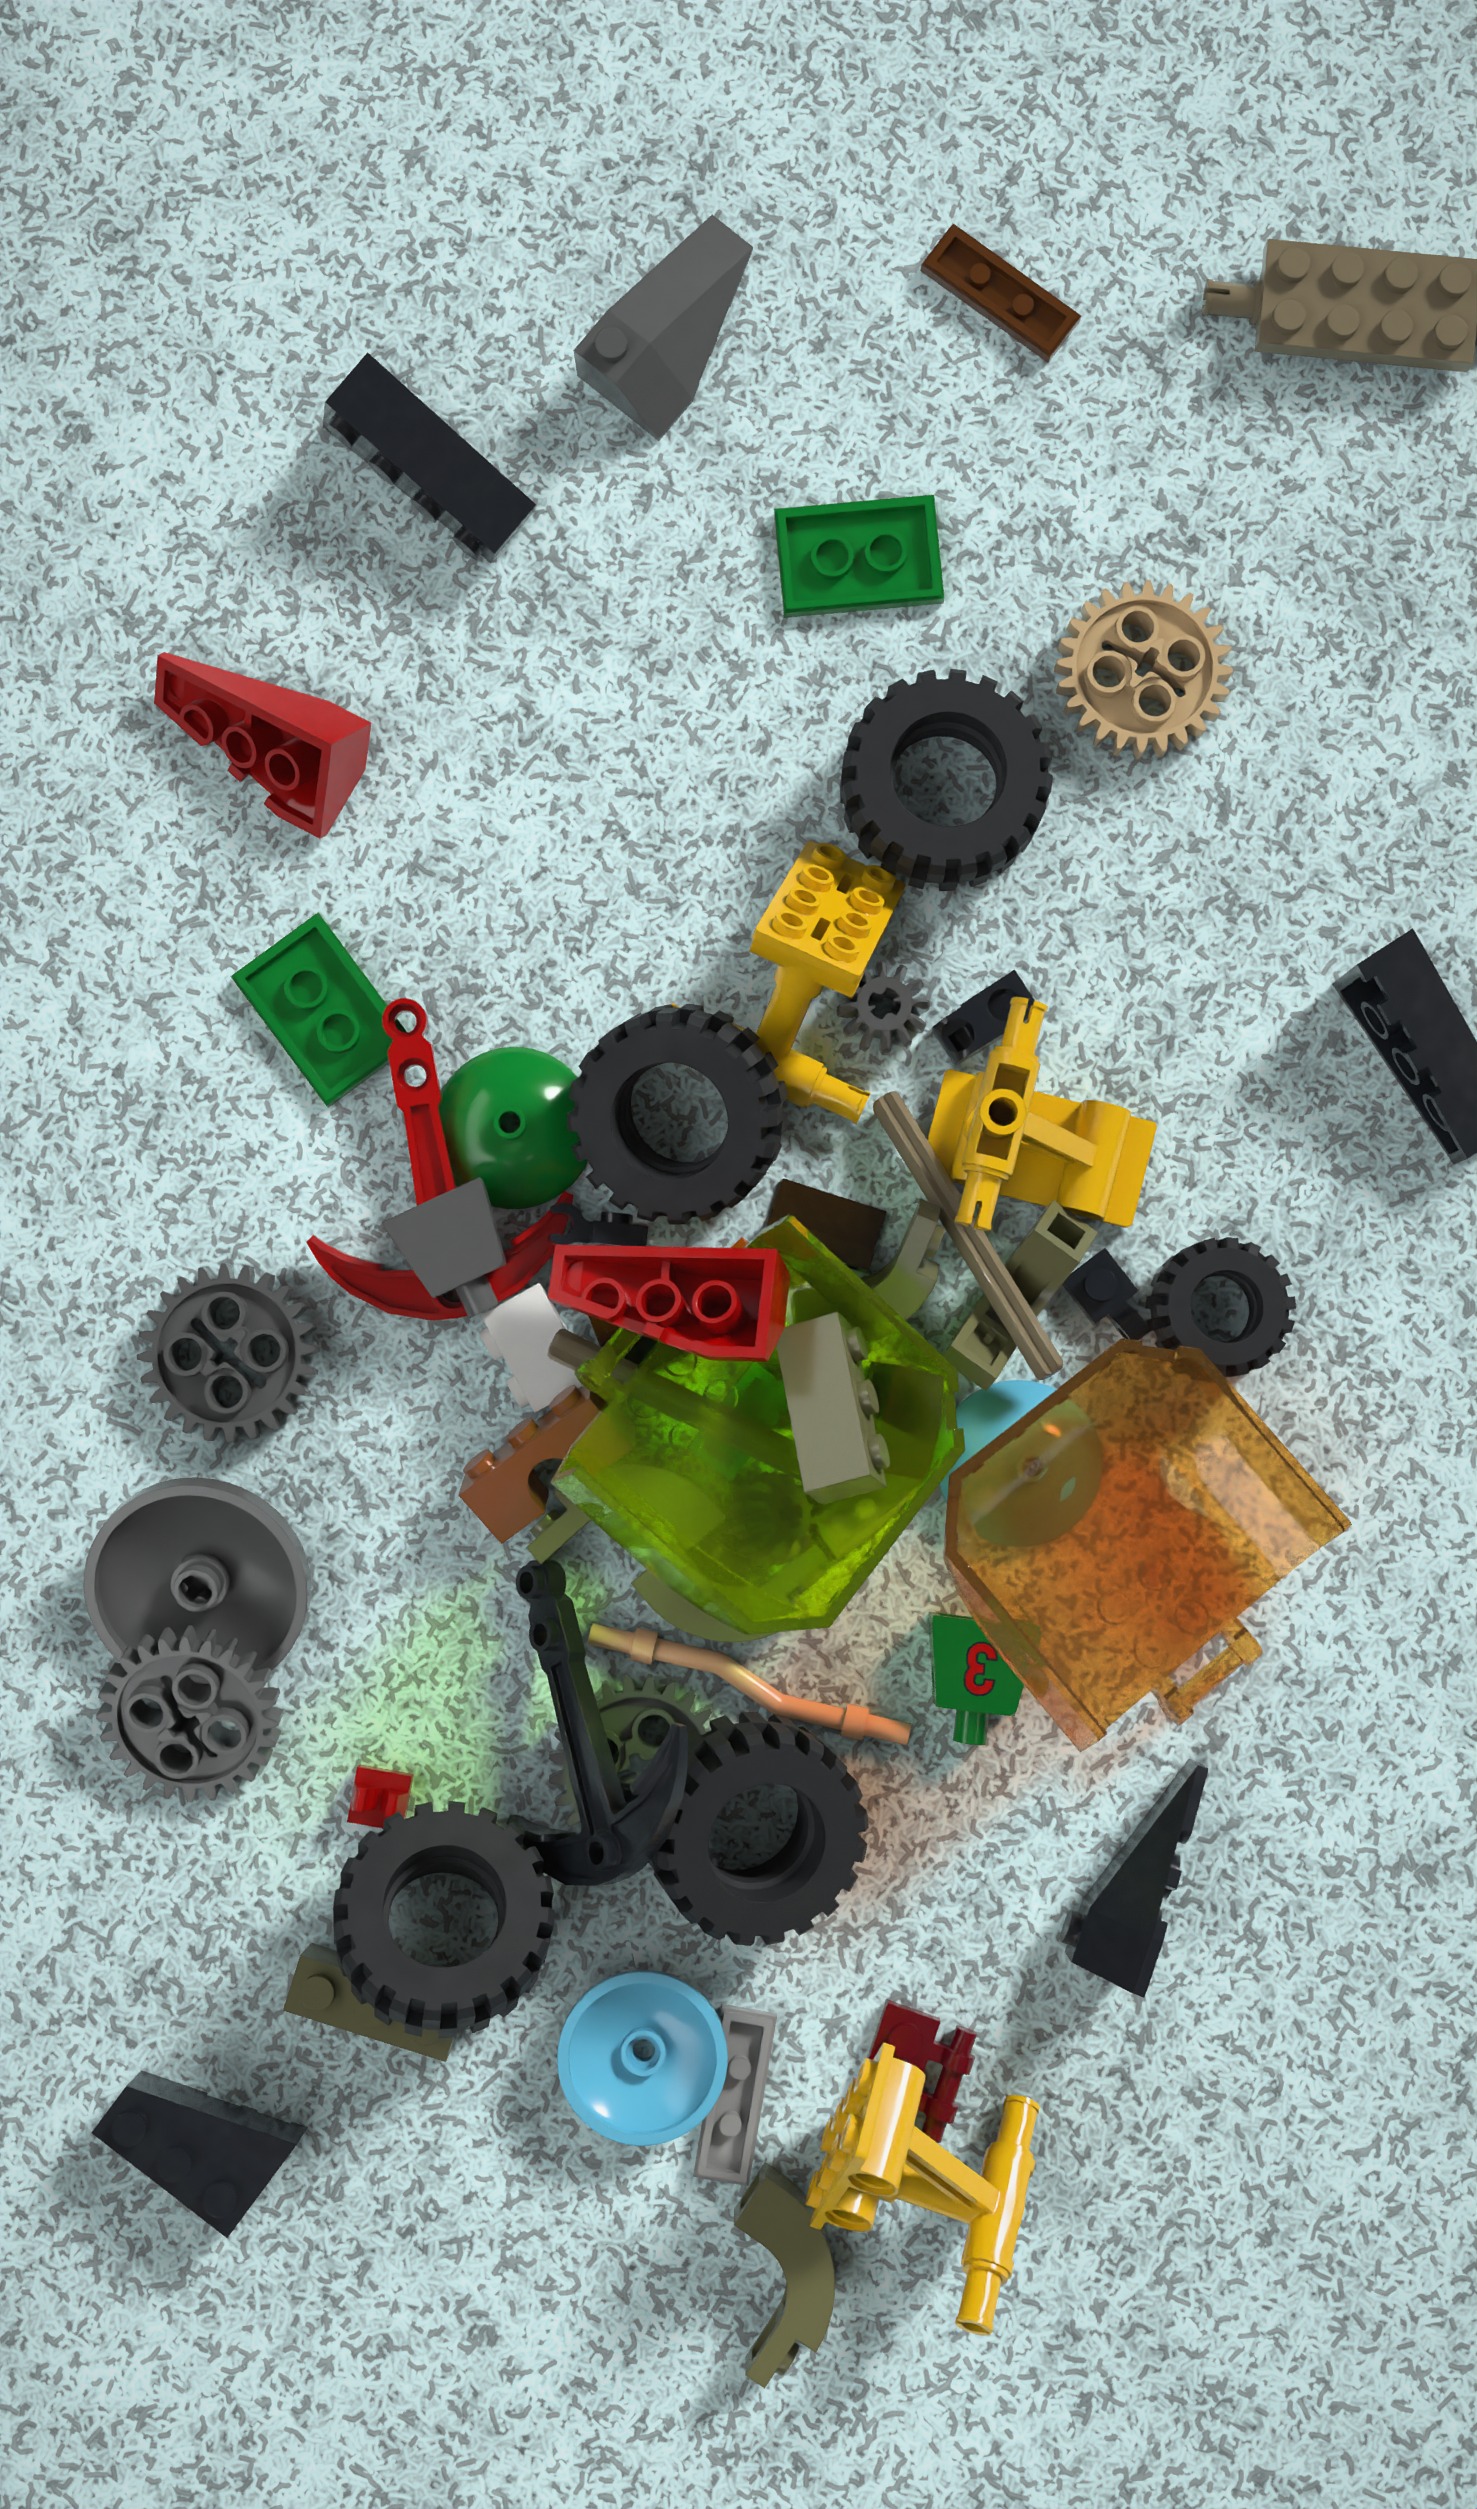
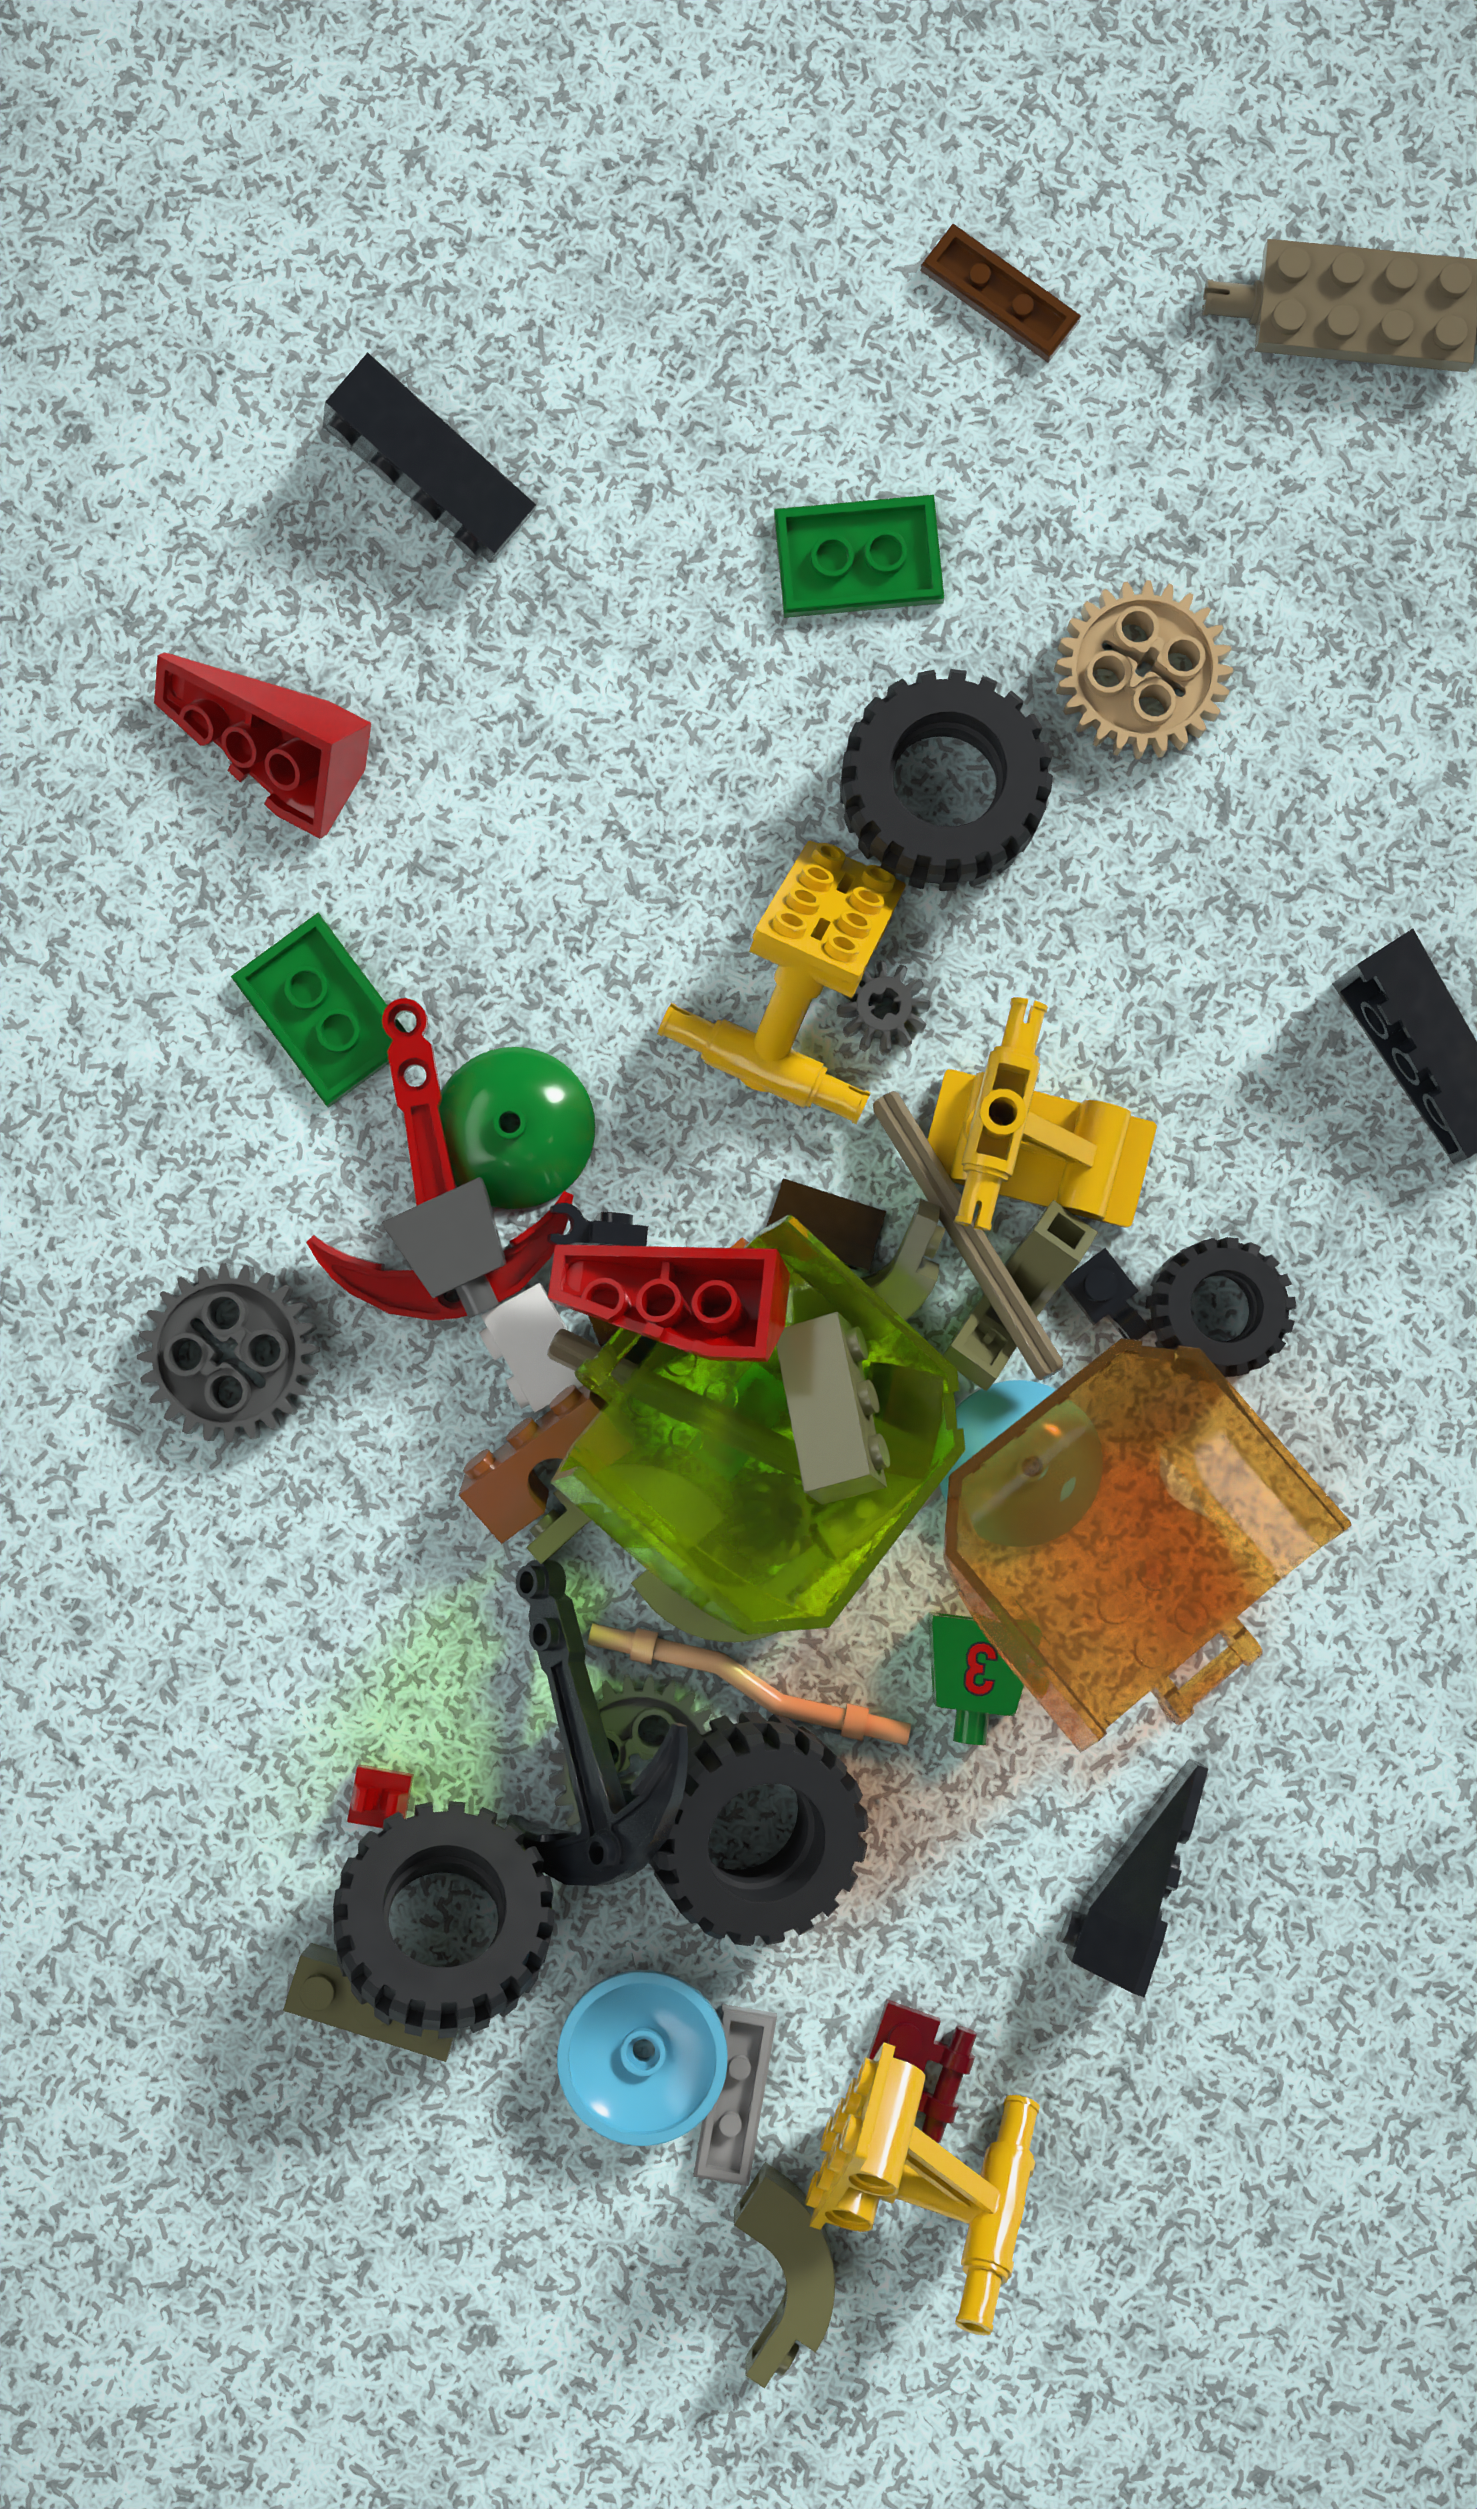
dark grey dish [83,1477,312,1685] -> none
black wedge [91,2070,308,2238] -> none
dark grey gear [96,1625,283,1802] -> none
black tyre [567,1004,789,1225] -> none
dark grey wedge [573,215,753,441] -> none
black leg [931,969,1035,1066] -> none

